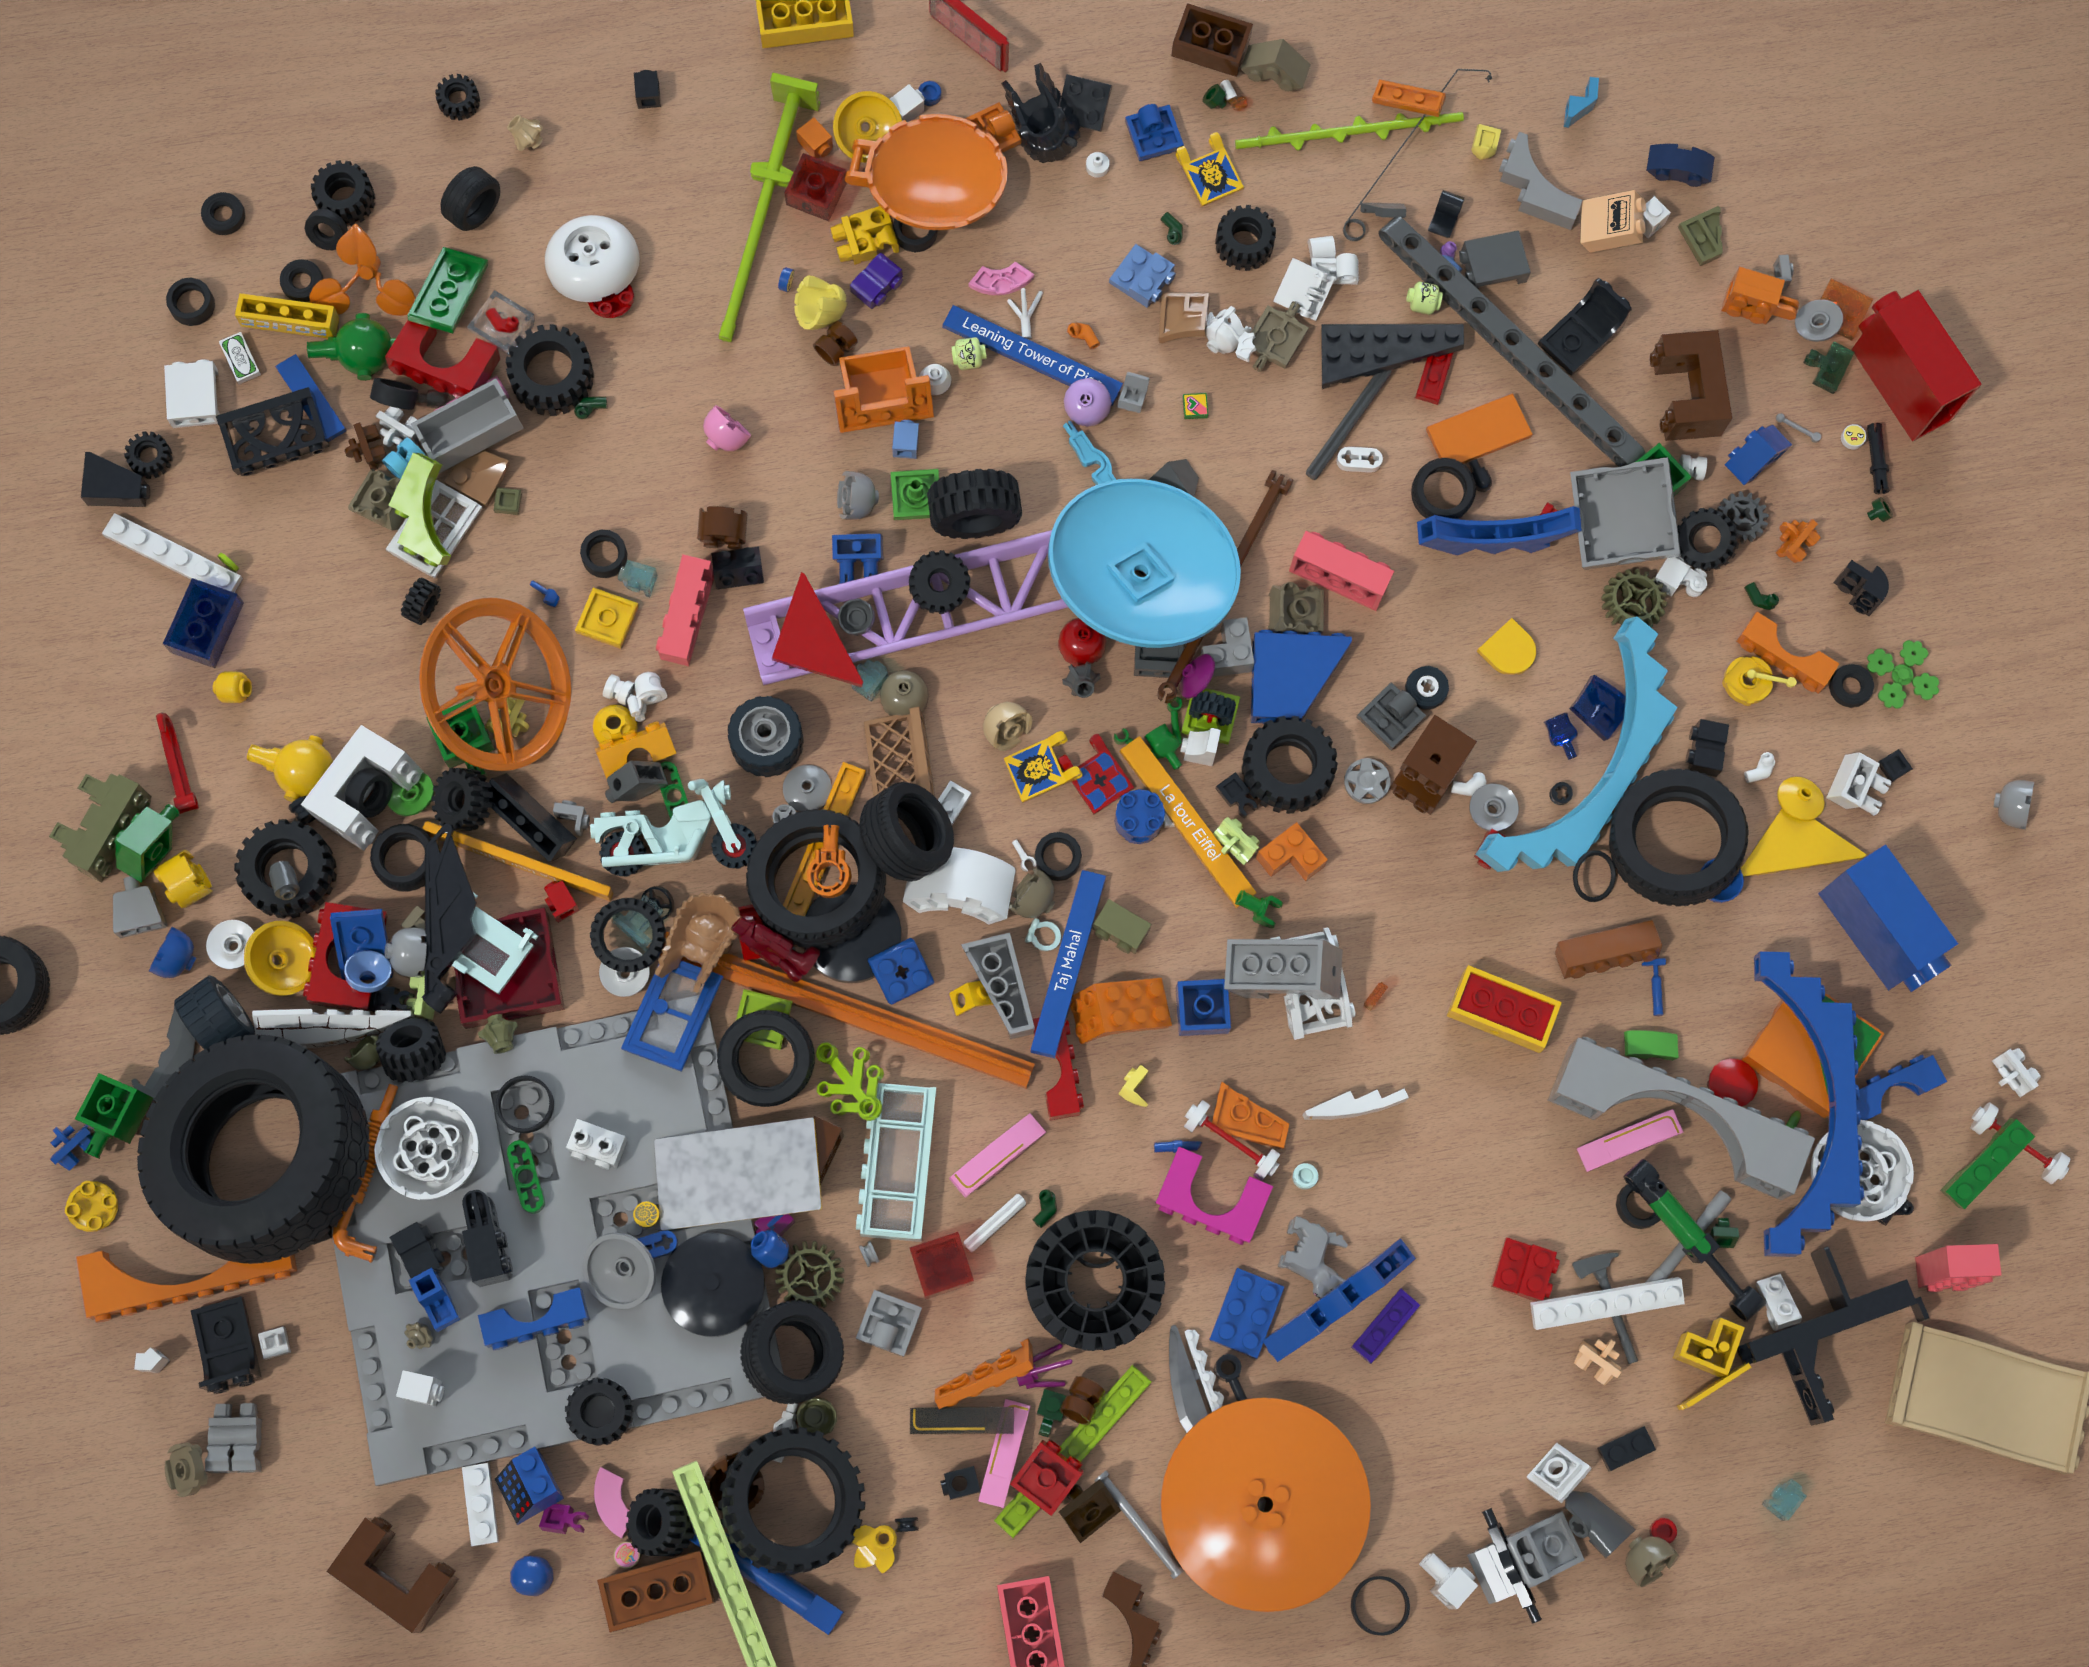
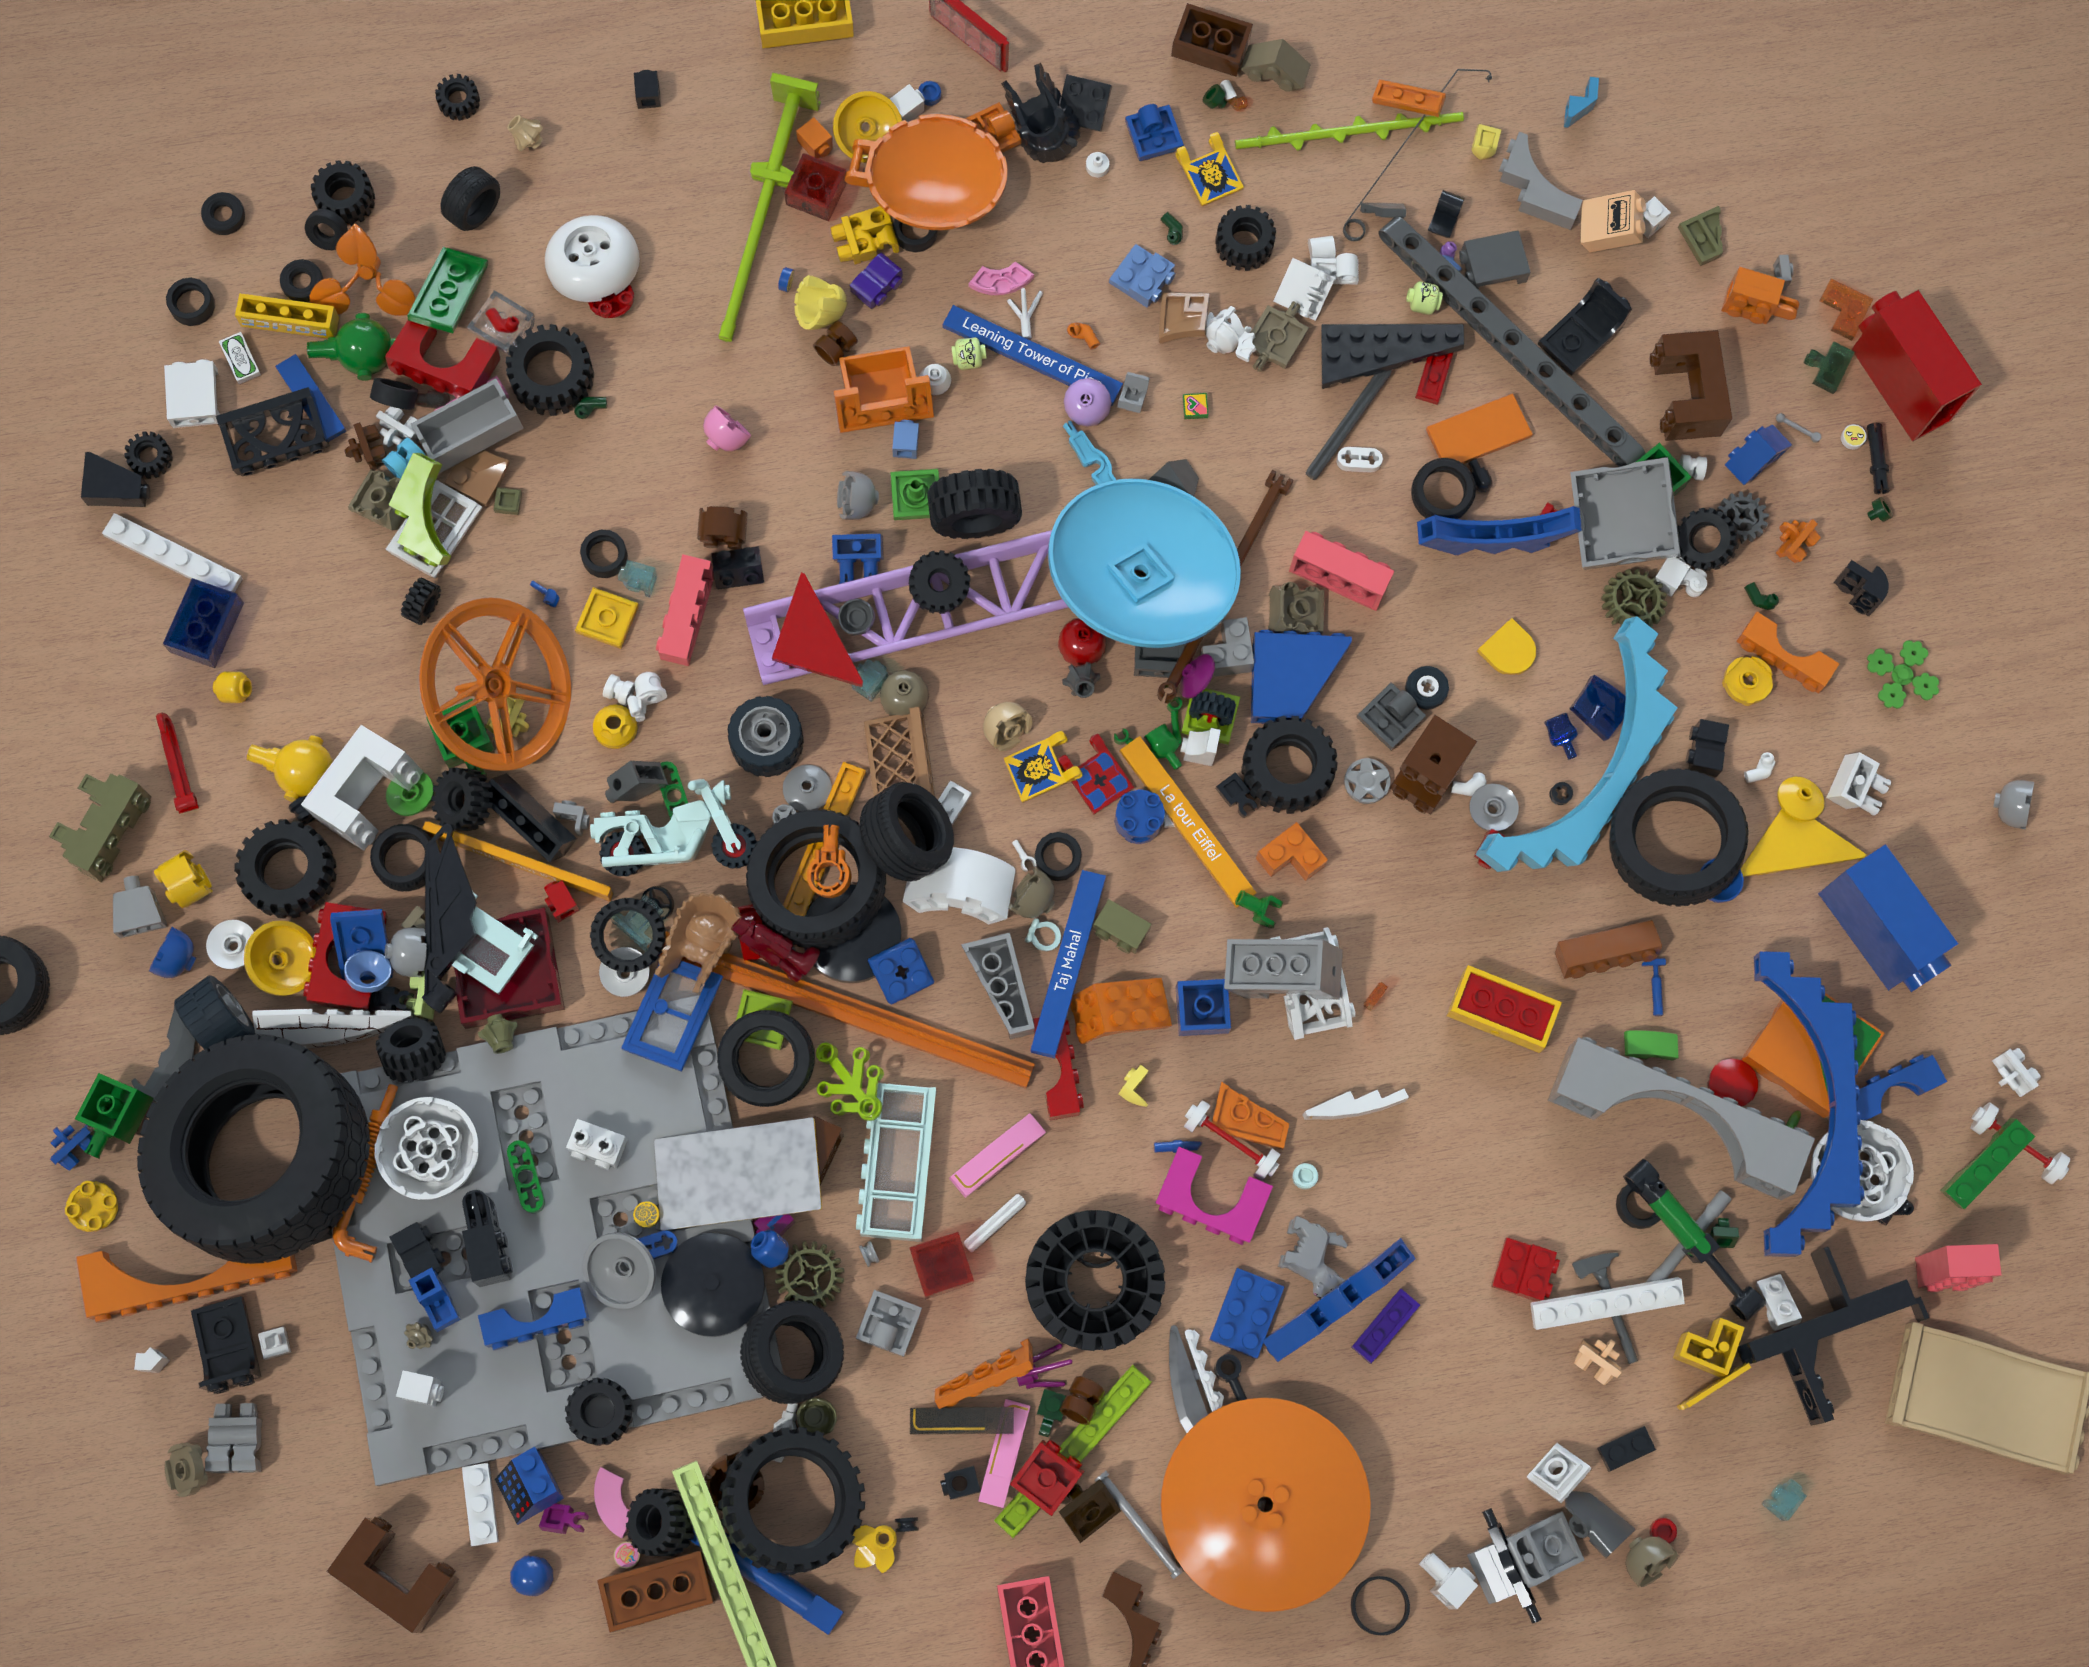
green brick [115,804,179,883] -> none
lime piece [217,552,239,572] -> none
dark grey brick [269,861,300,900] -> none
olive hair [344,1035,380,1070] -> none
black tyre [345,768,393,818] -> none
black tyre [496,1075,554,1133] -> none
light orange arch [595,721,677,779] -> none
yellow bracket [949,981,993,1016] -> none
dark green arm [1032,1189,1057,1228] -> none
yellowish green hips [1213,817,1260,865] -> none
black tyre [1573,850,1616,902] -> none
bright pink slope [1577,1109,1684,1172] -> none
dark blue brick [1646,143,1715,187] -> none
light yellow hinge [1747,669,1797,688] -> none
light grey dish [1795,300,1843,342] -> none
black tyre [1829,664,1874,708] -> none
black tile [1878,749,1913,783] -> none

